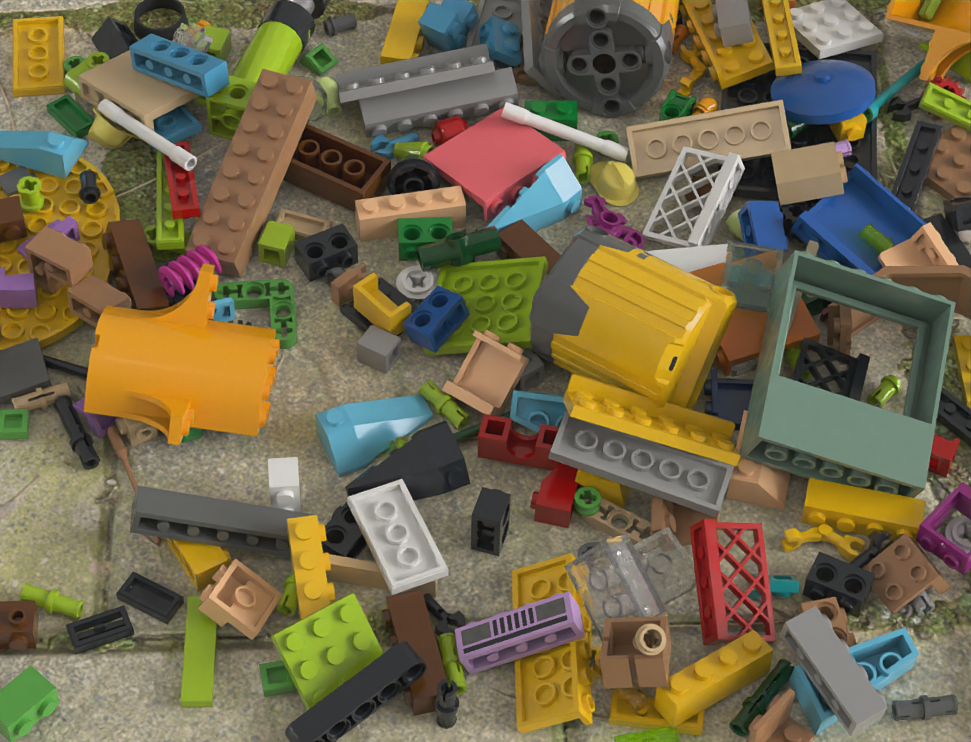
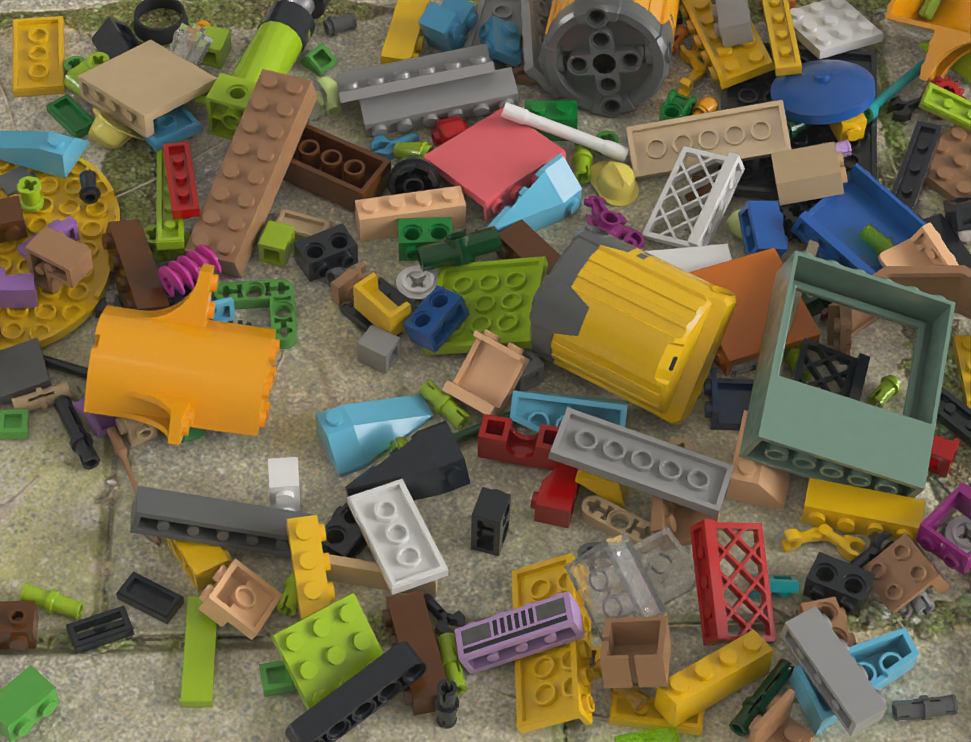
medium nougat brick [67,275,132,328] -> none
white piece [98,99,197,171] -> none
dark azure brick [129,34,230,98] -> none
yellow bracket [563,374,741,466] -> none
bright green bush [574,486,601,517] -> none
tan cone [633,623,666,656] -> none
clear light blue brick [720,240,784,313] -> none

